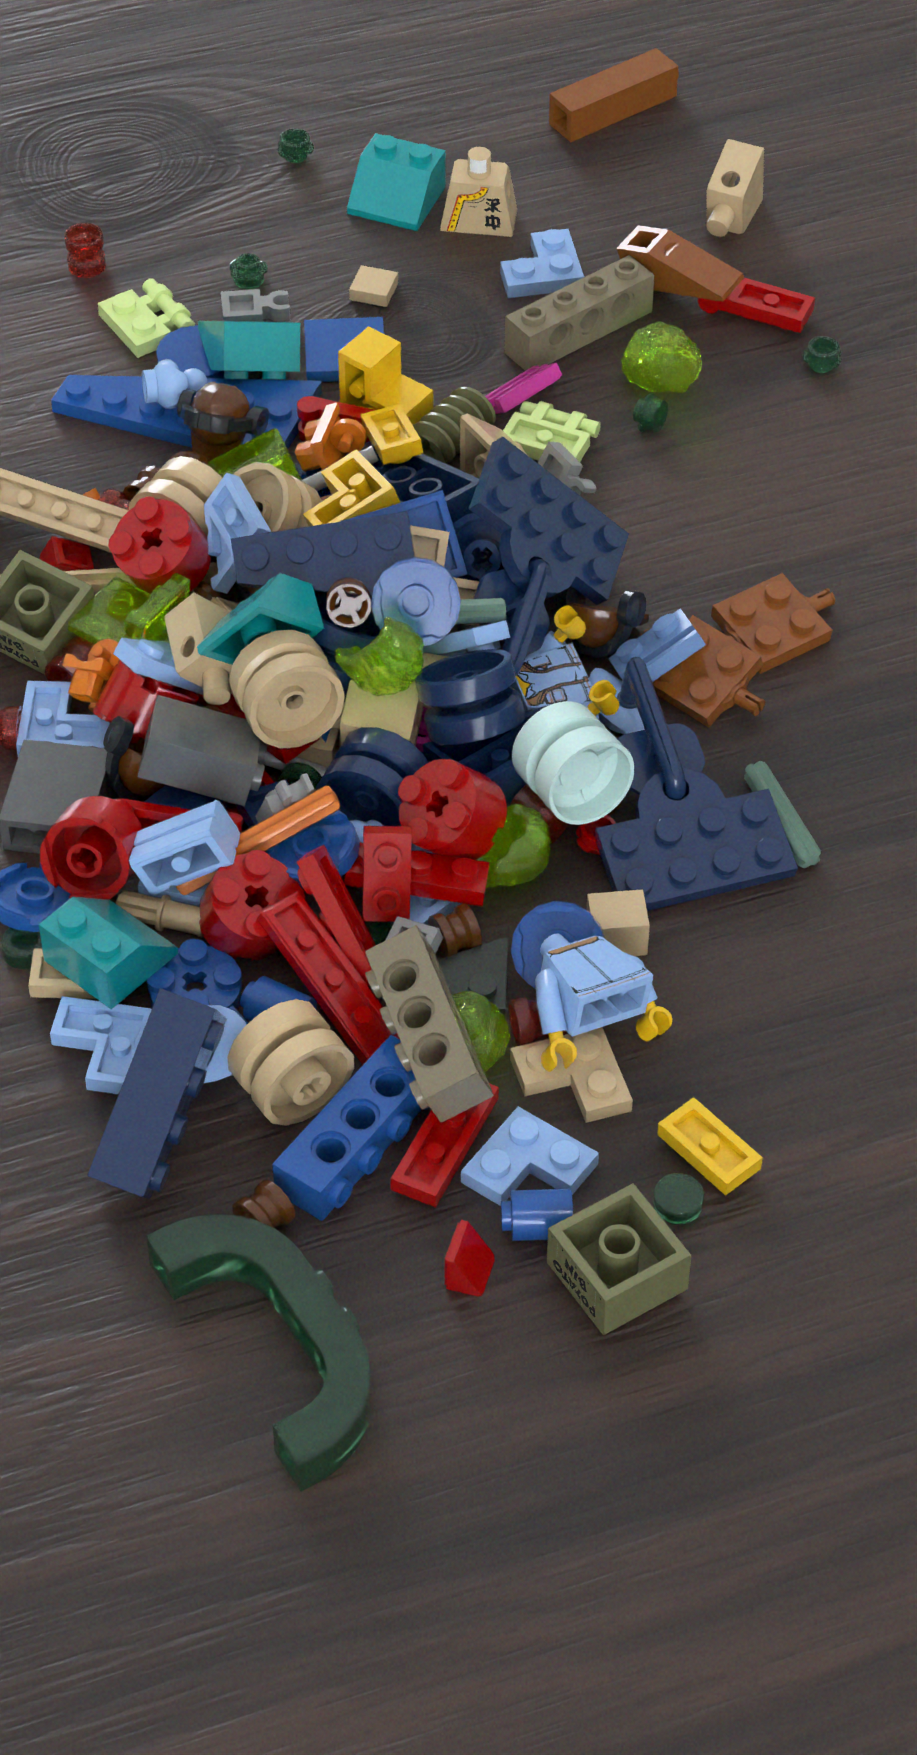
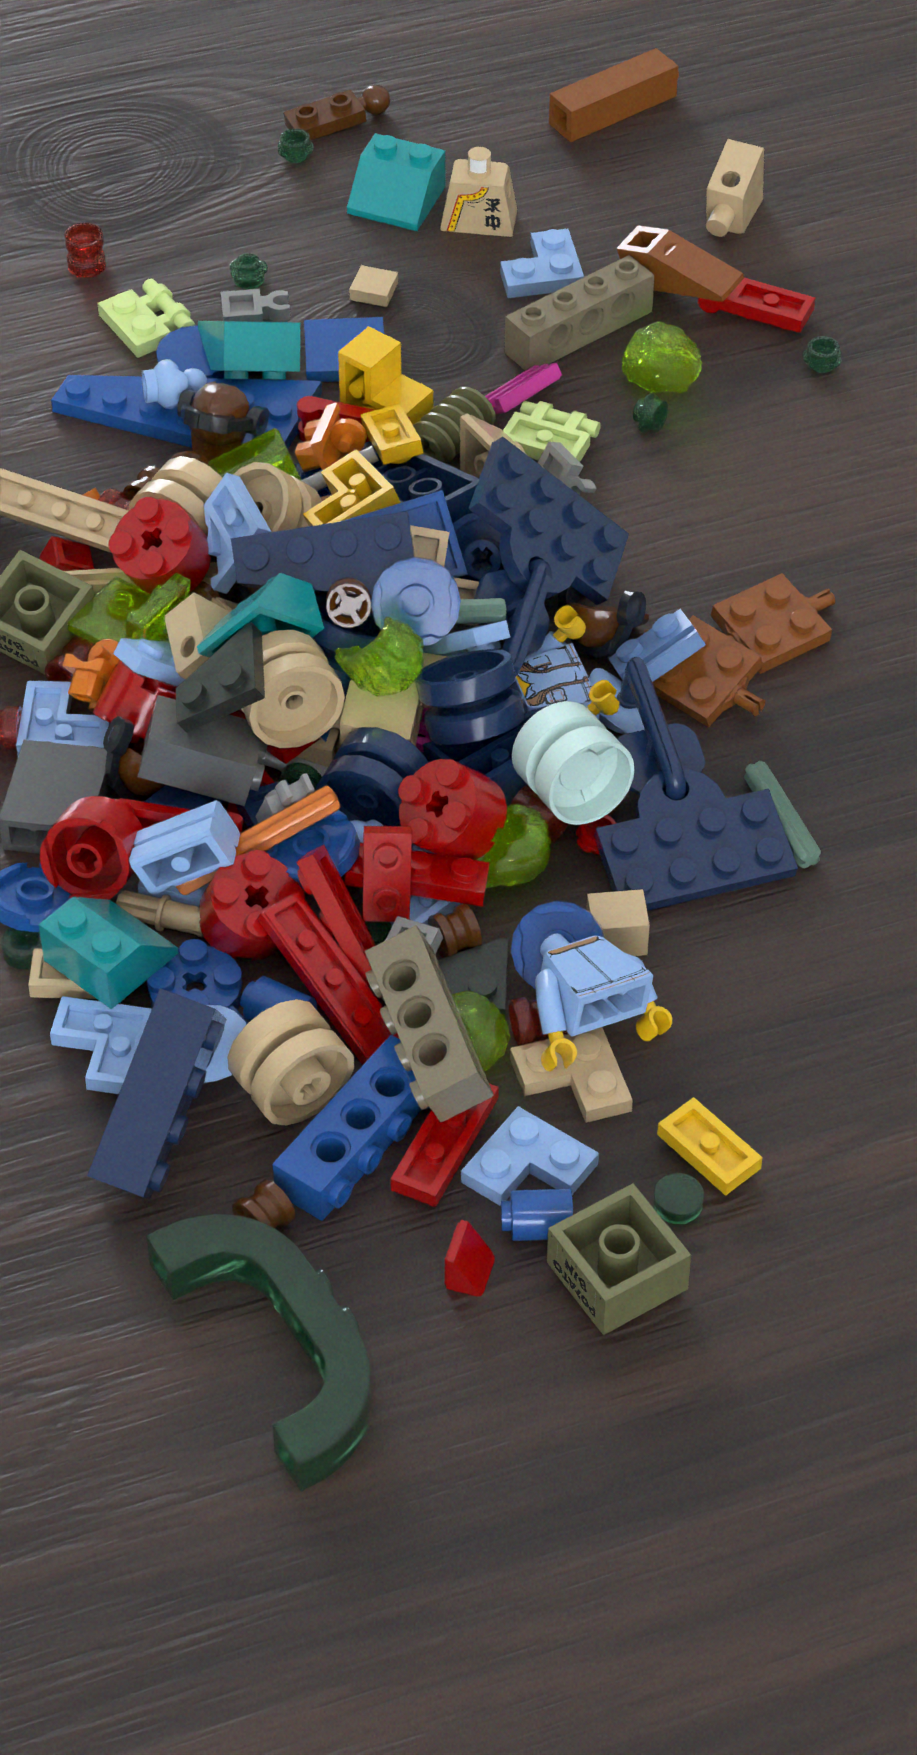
none -> pearl dark grey wing [176,622,265,733]
none -> reddish brown plate [283,85,390,144]

